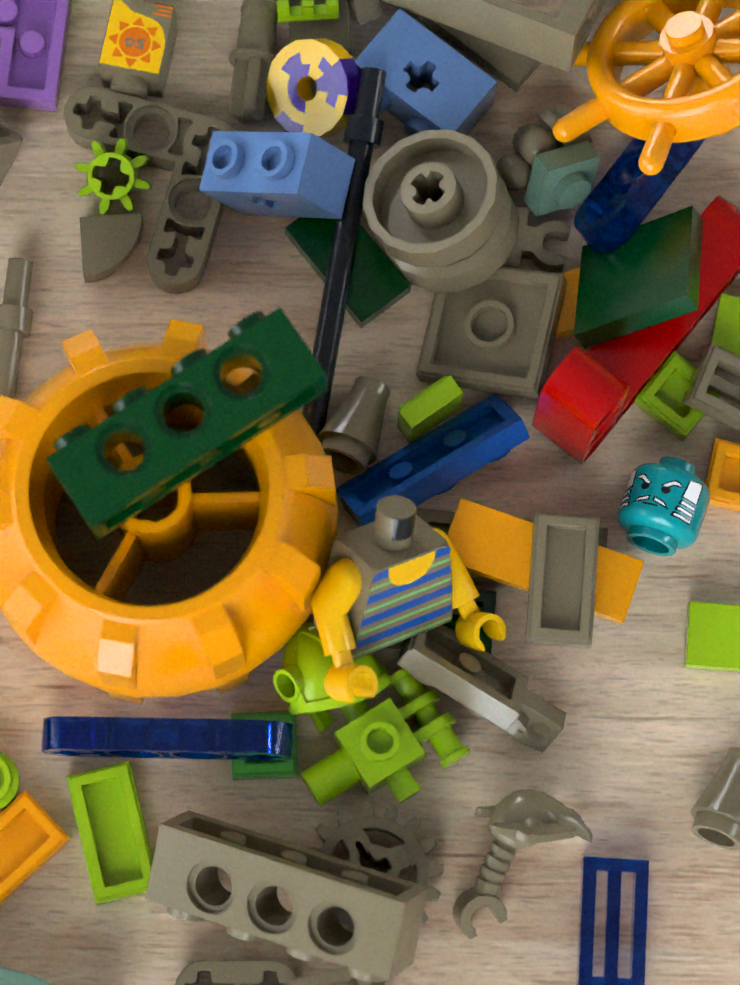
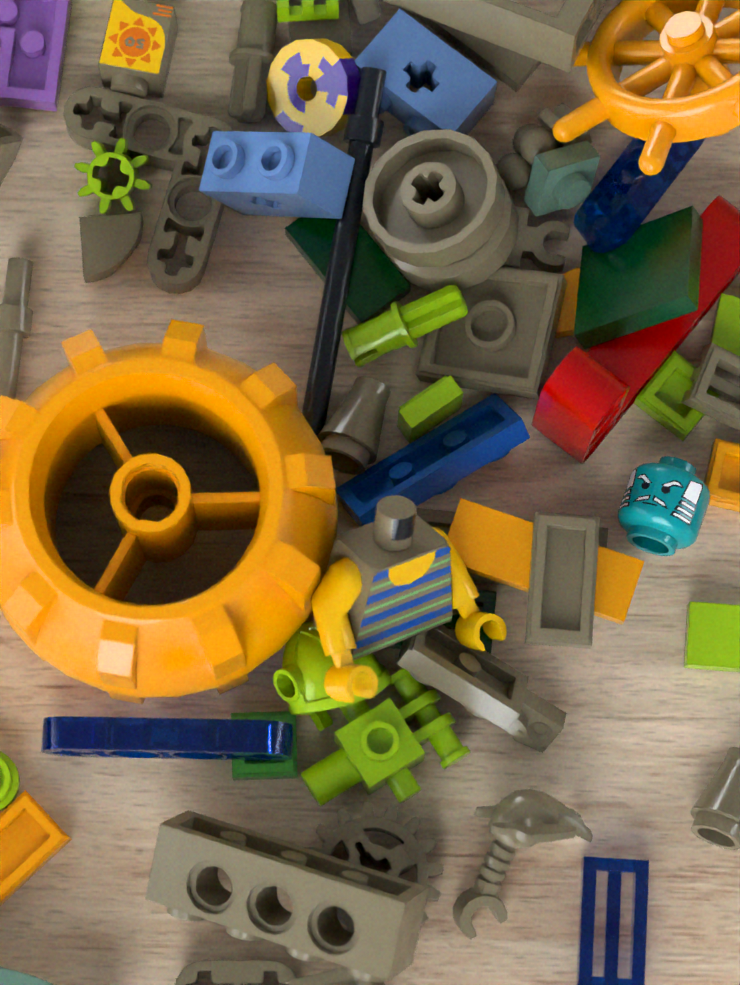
dark green brick [45,307,327,540] -> none
lime tile [66,760,153,906] -> none
none -> lime axle [342,285,468,368]

